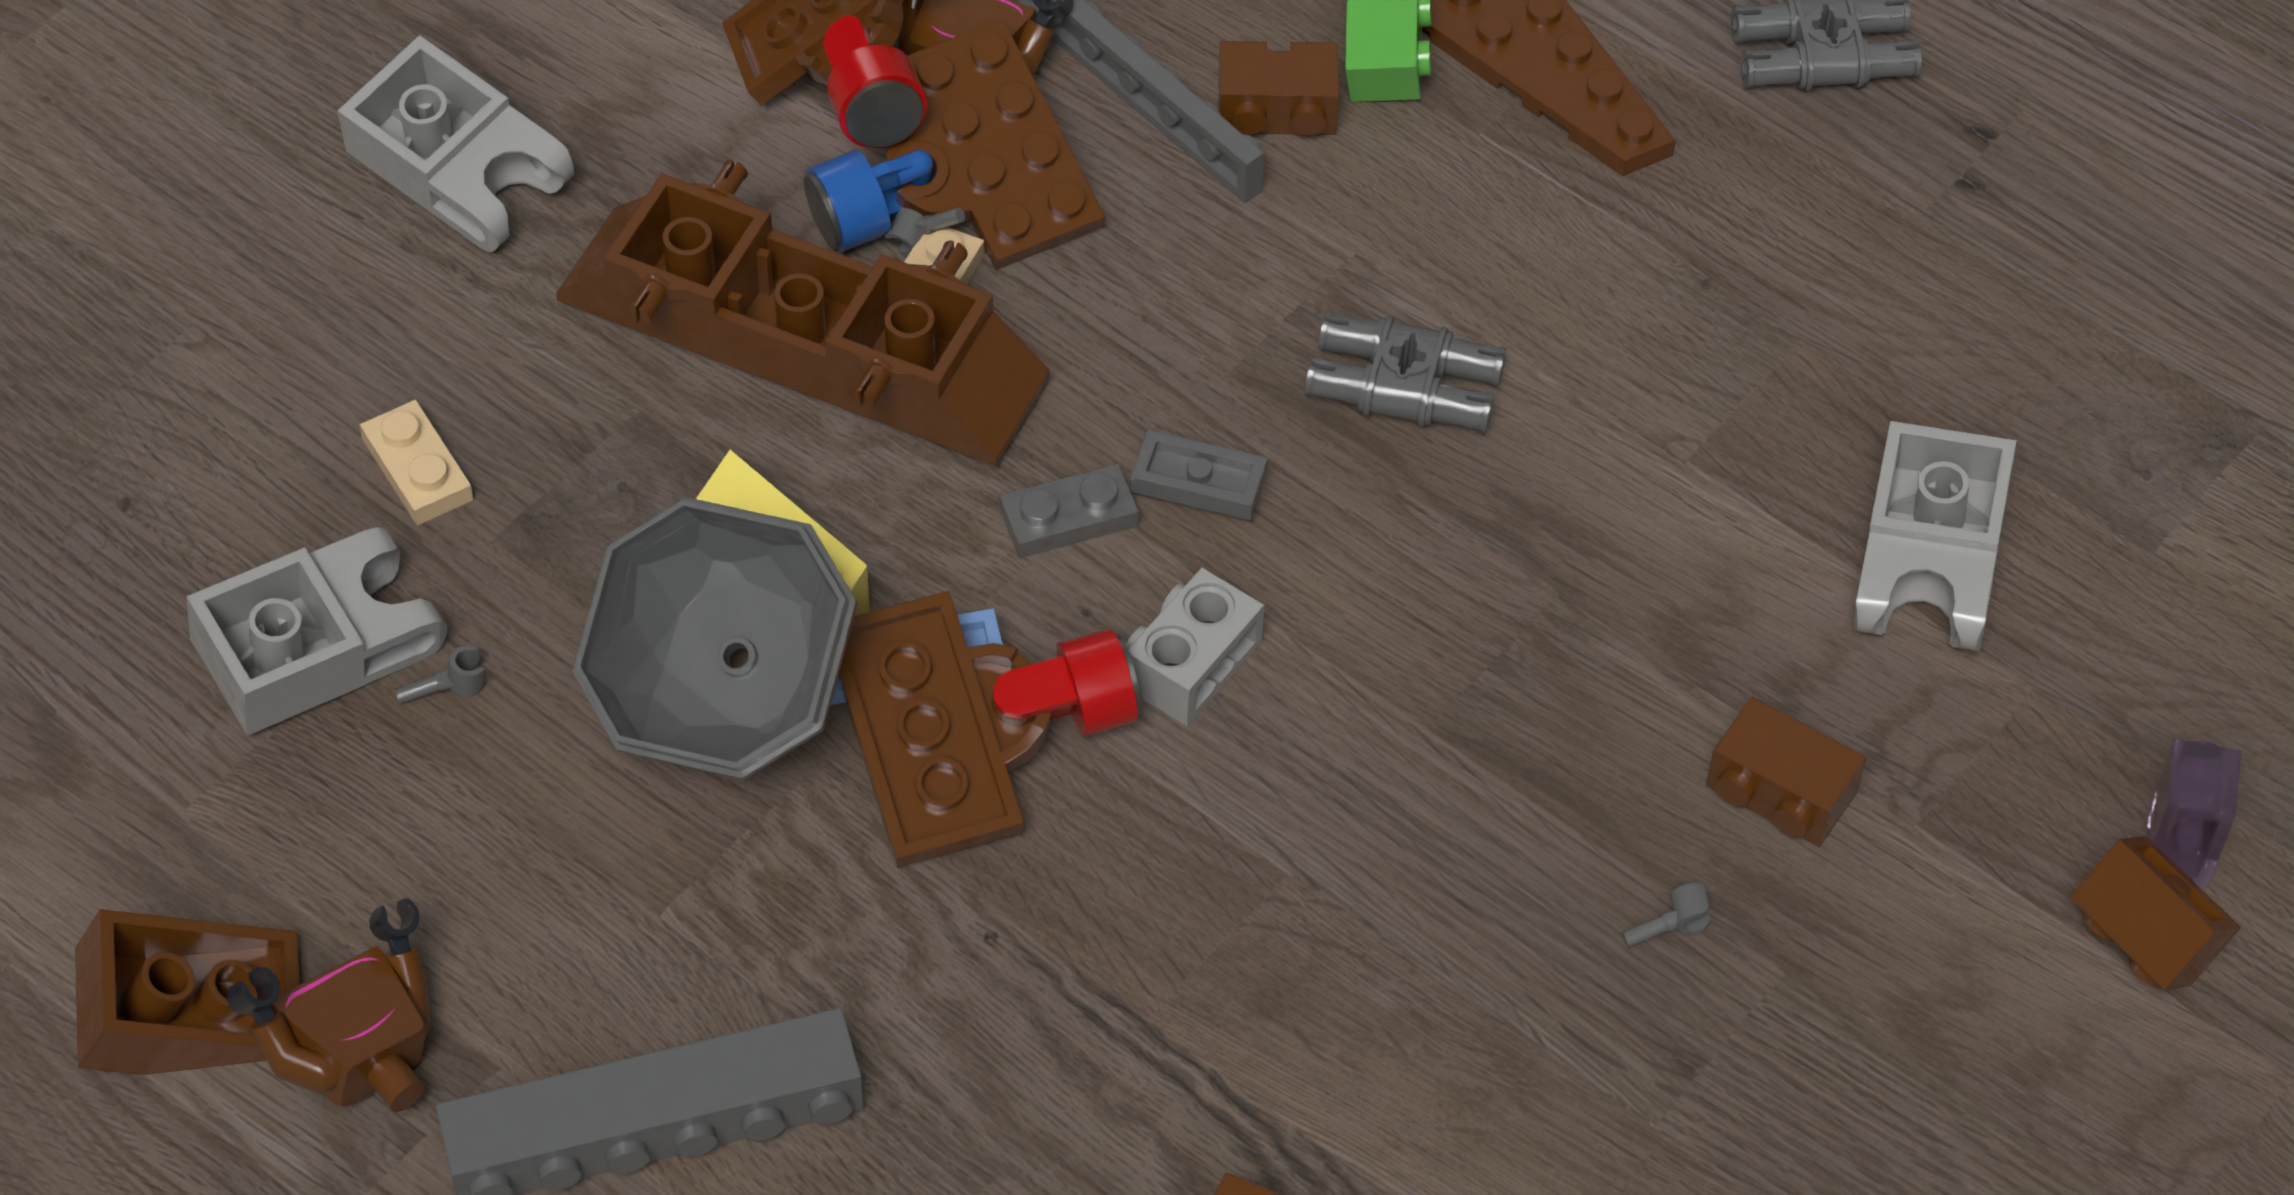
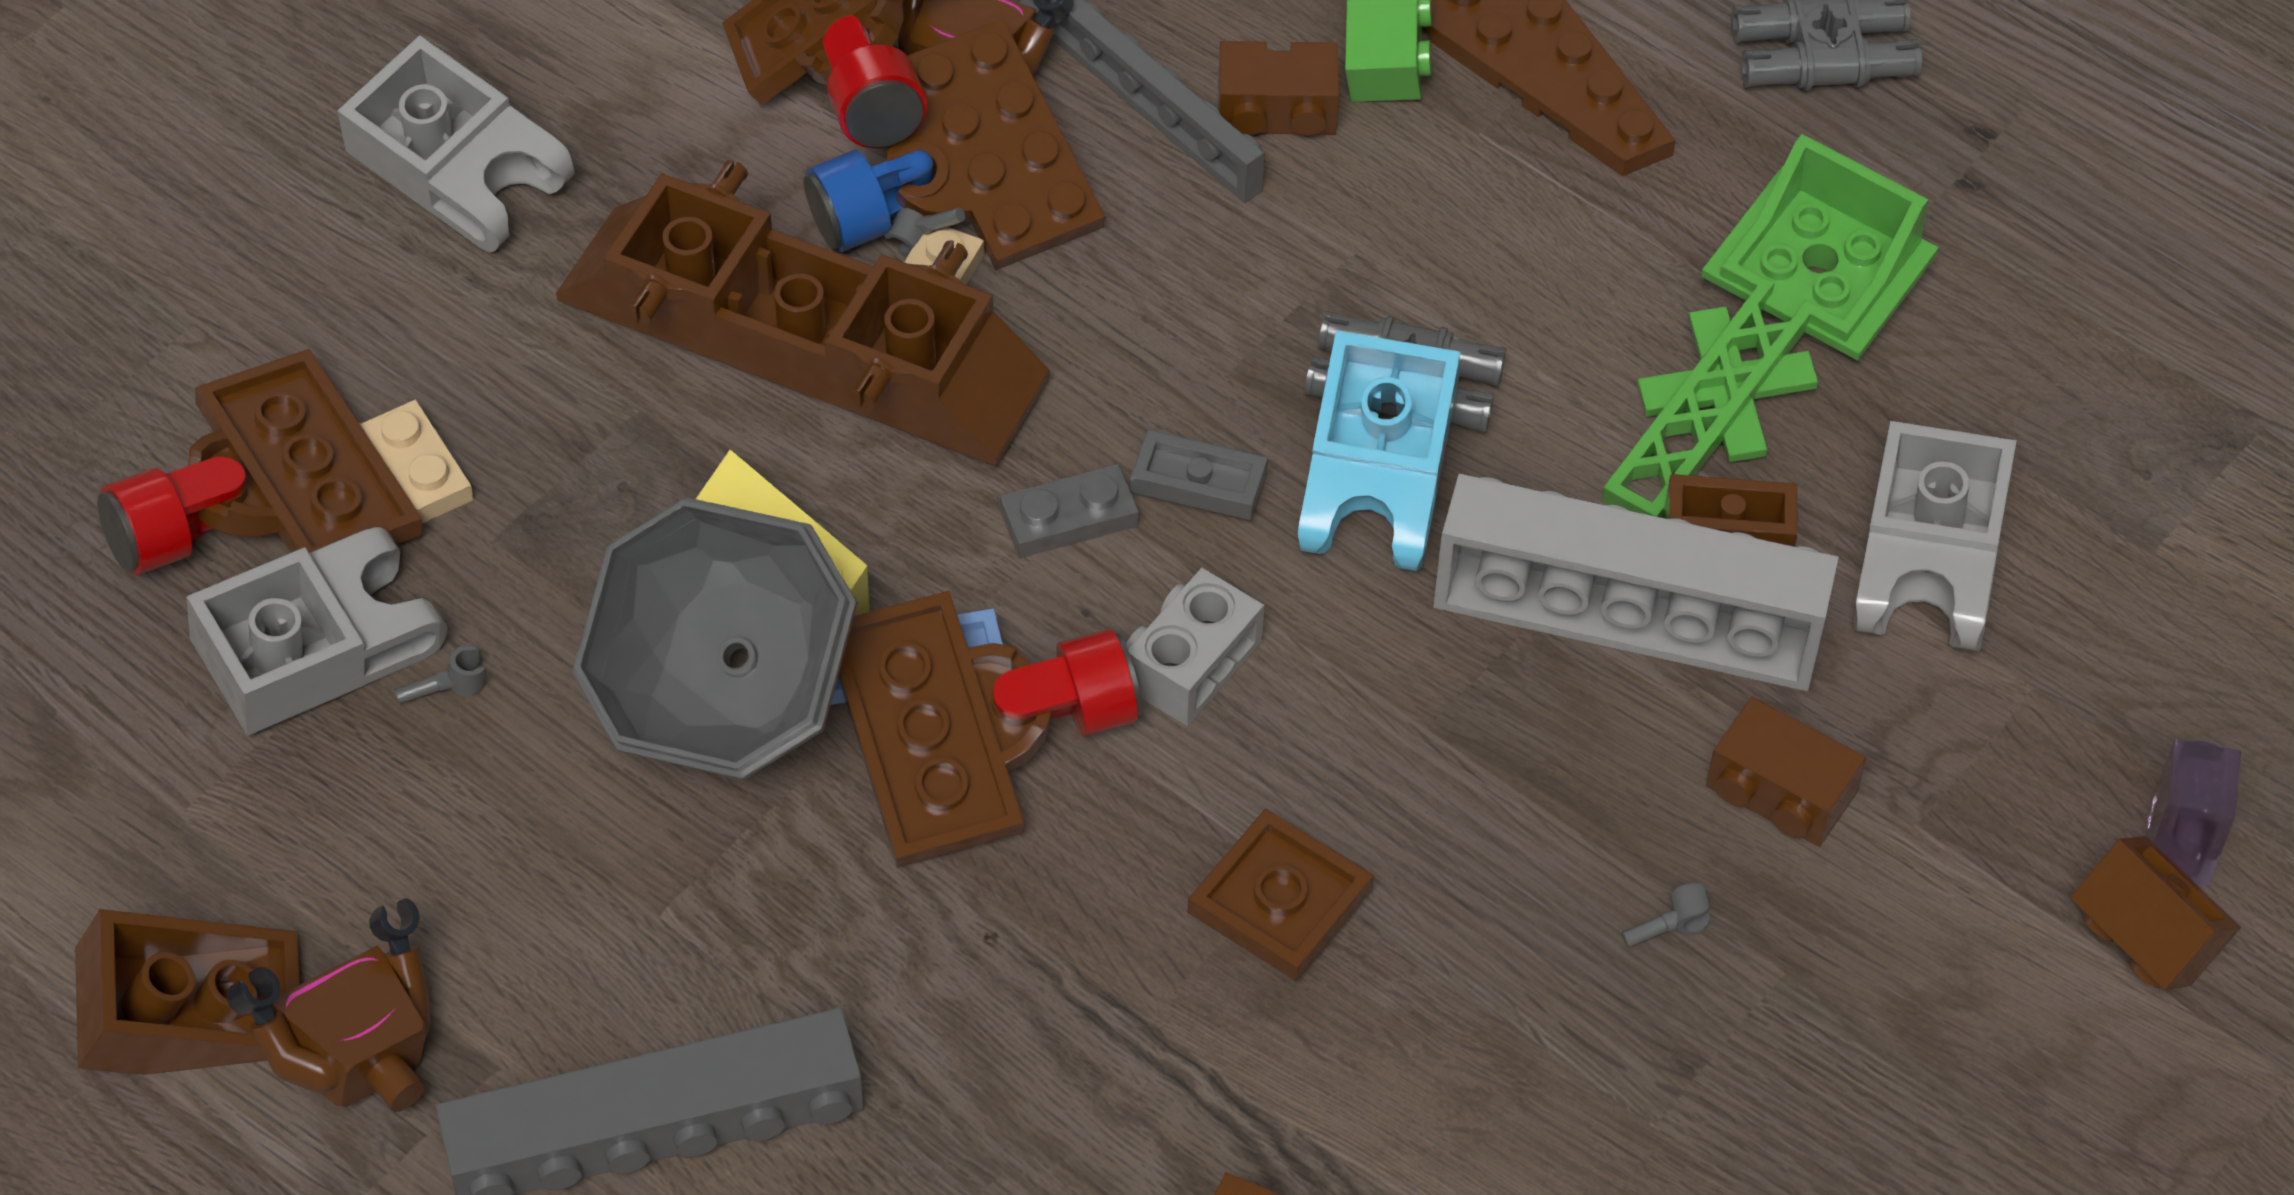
none -> reddish brown plate [97,349,422,576]
none -> reddish brown plate [1187,808,1374,981]
none -> medium azure brick [1298,330,1460,572]
none -> light grey brick [1433,474,1839,691]
none -> bright green piece [1602,134,1939,518]
none -> reddish brown brick [1662,474,1797,547]

